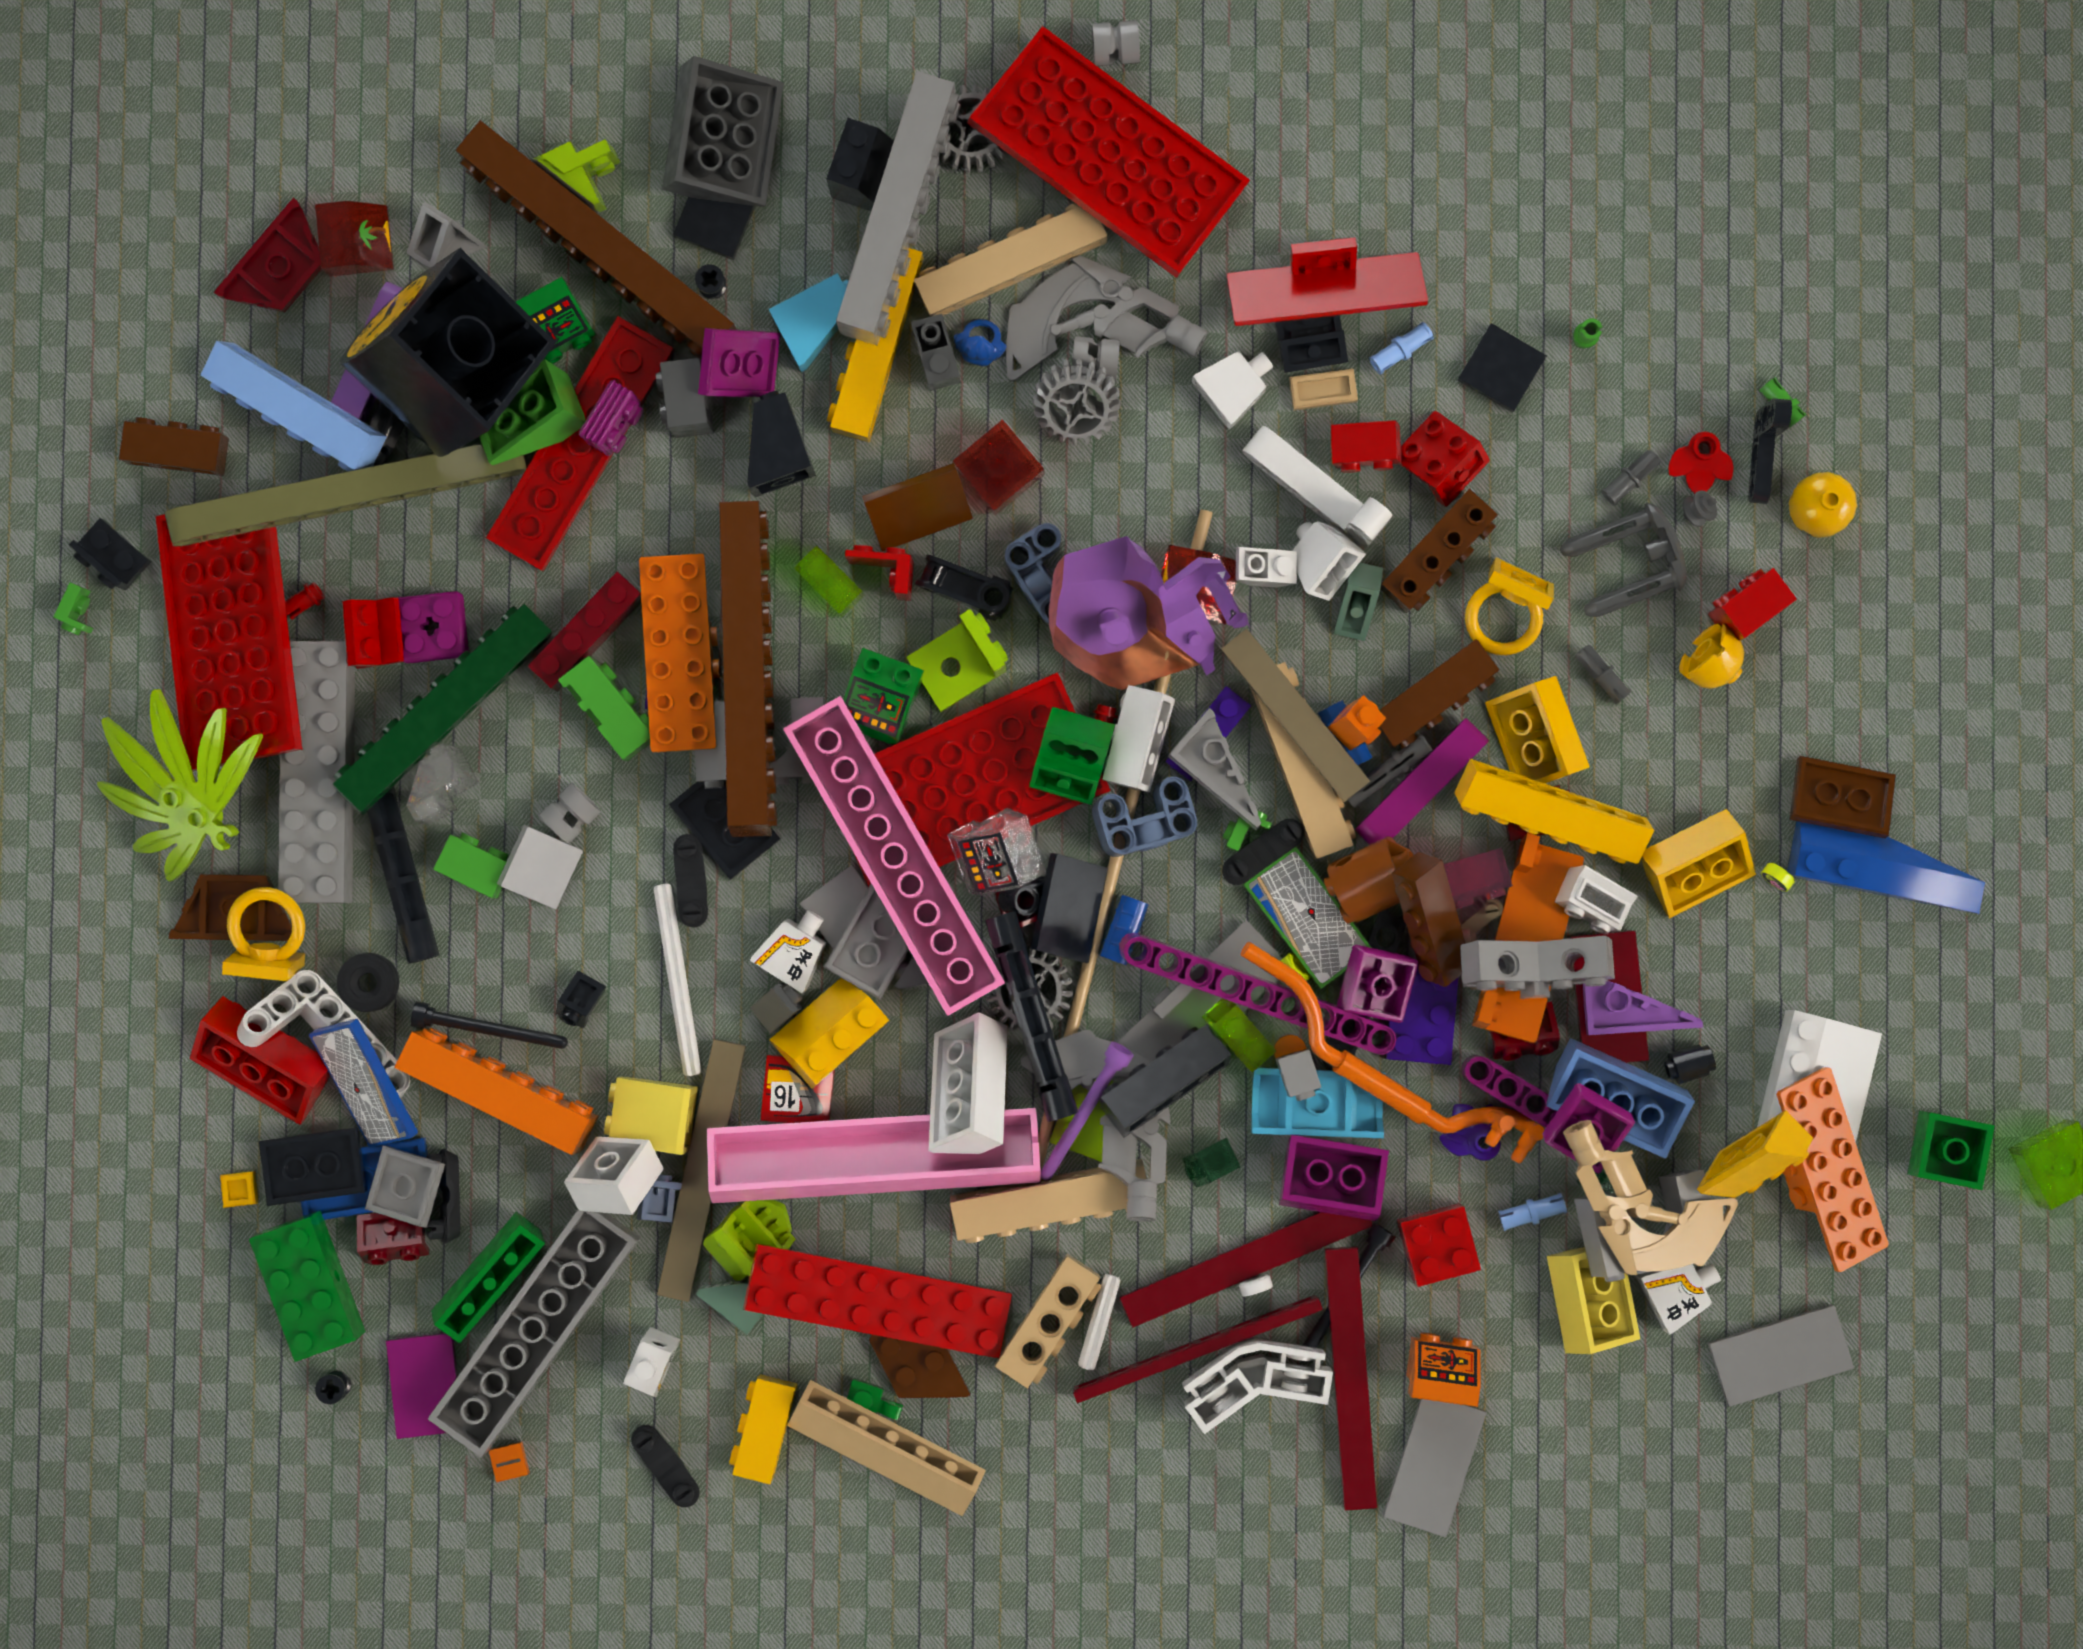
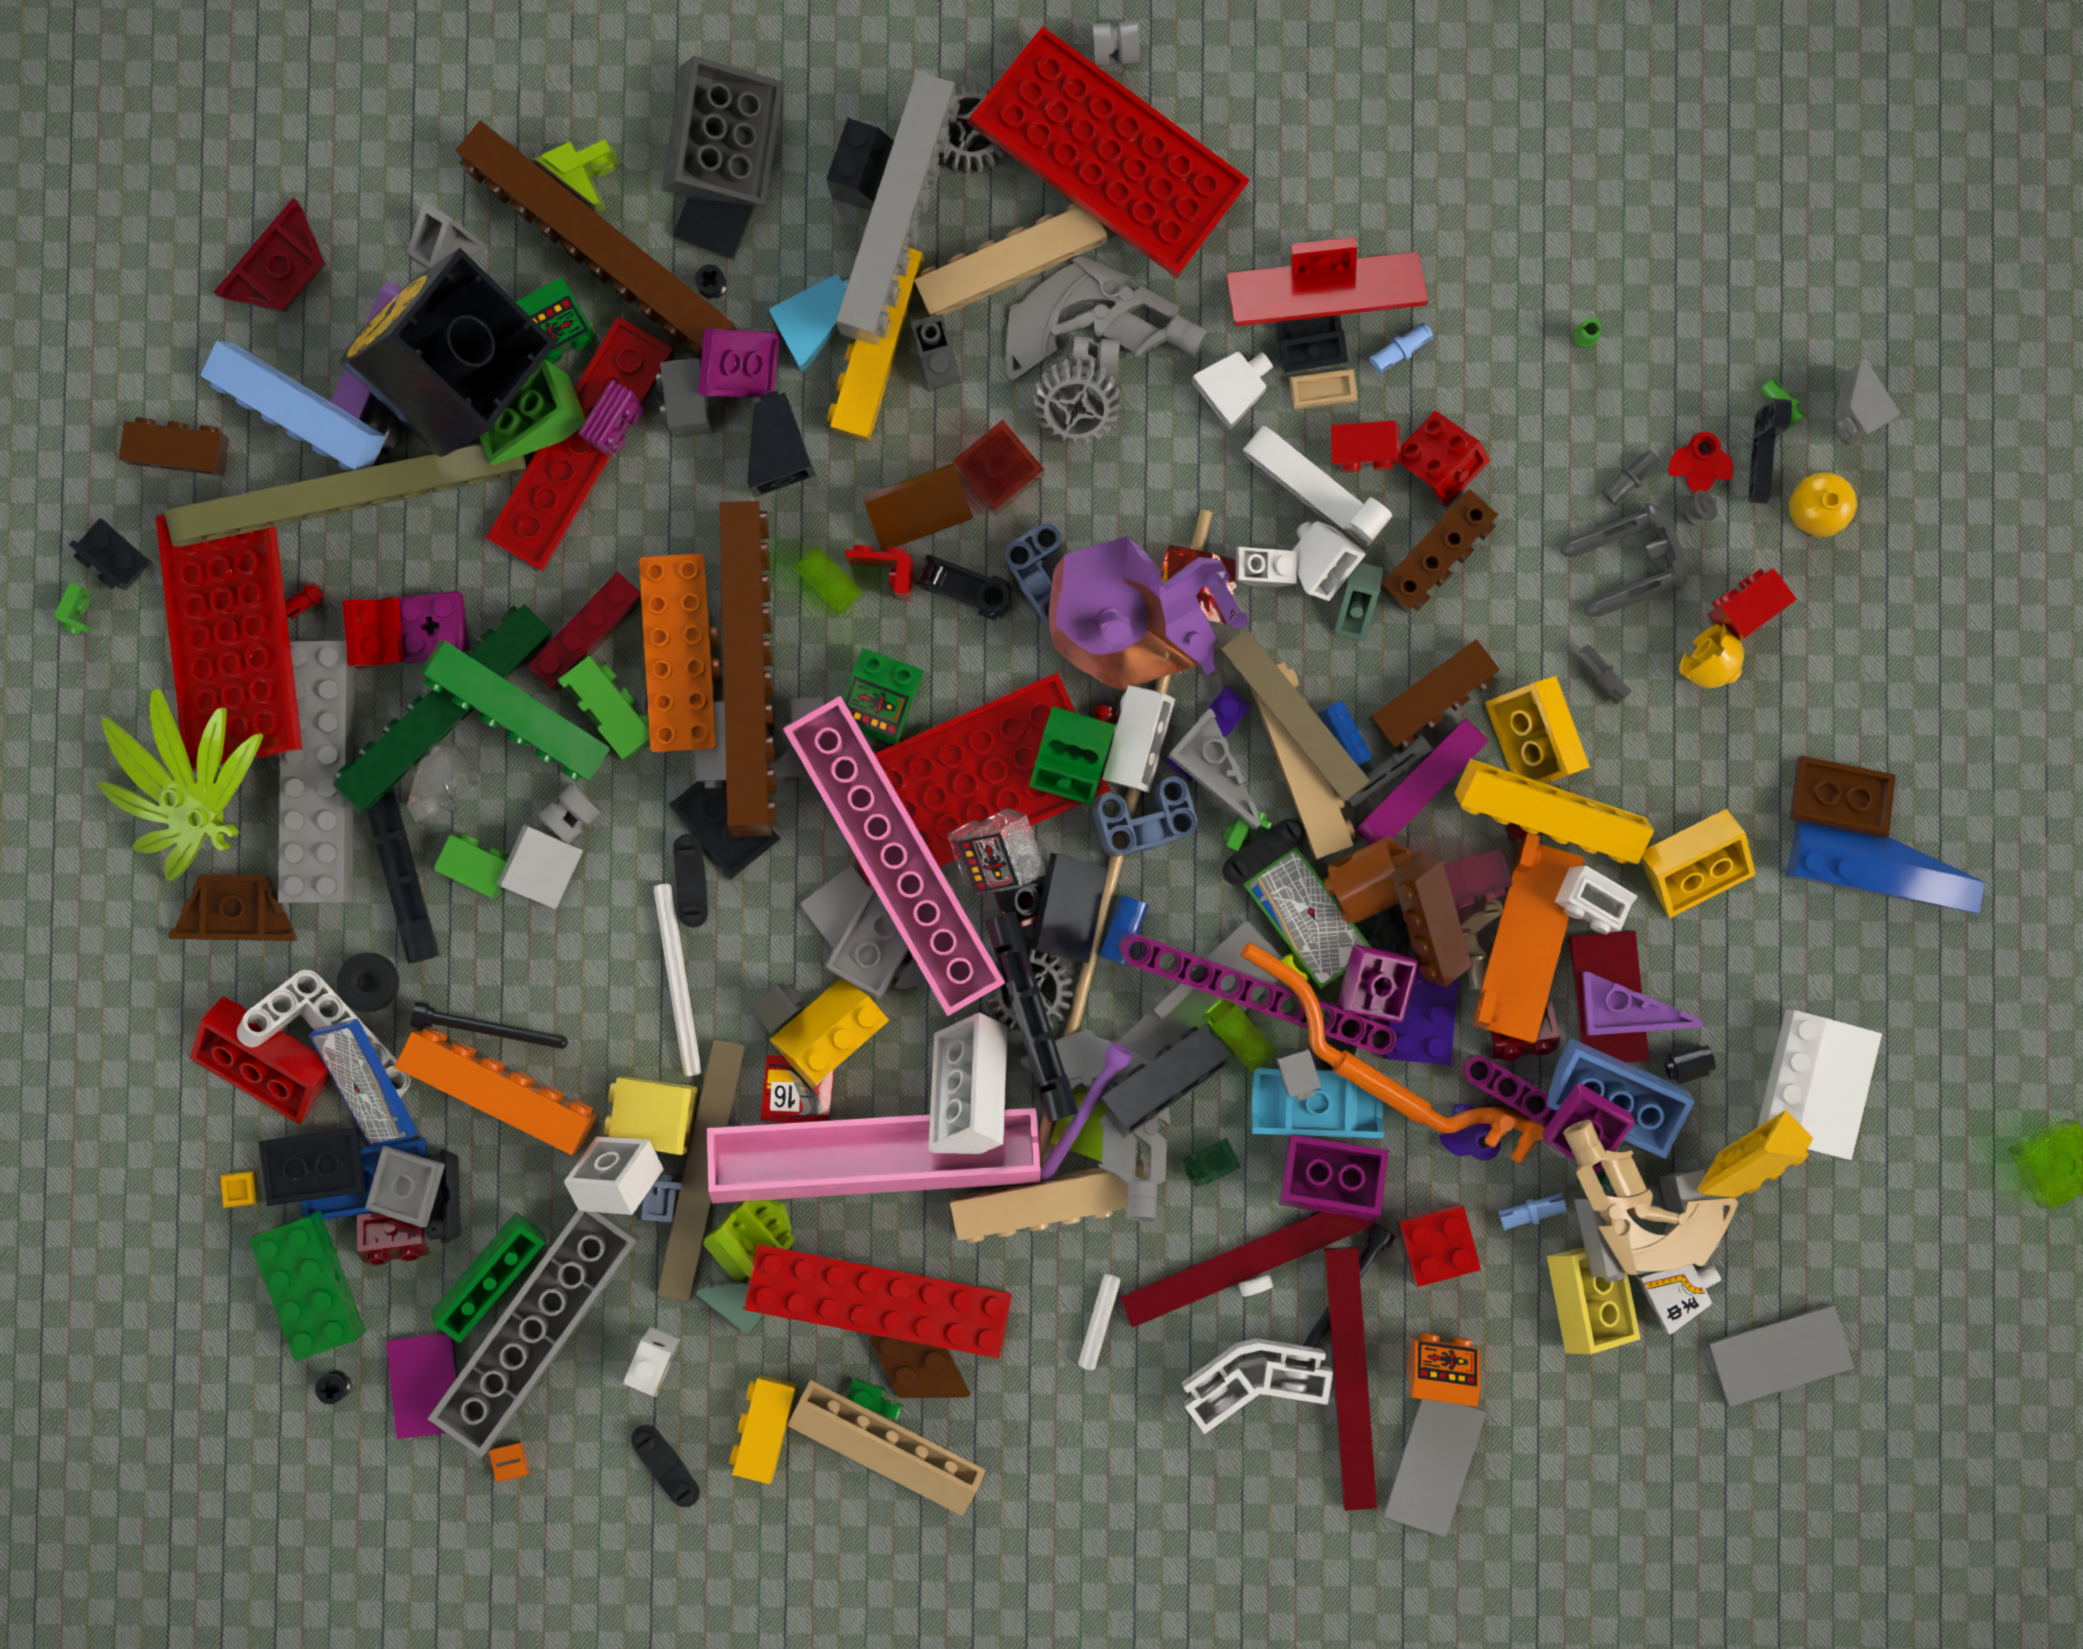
yellow tile [222,887,305,981] -> none
clear red slope [315,201,394,277] -> none
black bracket [556,970,606,1028] -> none
white torso [750,910,826,993] -> none
lime bracket [906,609,1008,712] -> none
blue piece [954,319,1007,366] -> none
tan brick [995,1253,1102,1389] -> none
dark red tile [1073,1295,1323,1404] -> none
orange tile [1273,1034,1307,1058] -> none
orange brick [1327,695,1386,751] -> none
black tile [1457,323,1547,413] -> none
light grey brick [1460,936,1615,999] -> none
yellow tile [1465,557,1554,655] -> none
neon yellow tile [1760,863,1795,892] -> none
orange bracket [1776,1067,1889,1272] -> none
green brick [1907,1110,1995,1190] -> none
none -> green brick [419,640,610,782]
none -> light grey slope [1834,359,1901,445]

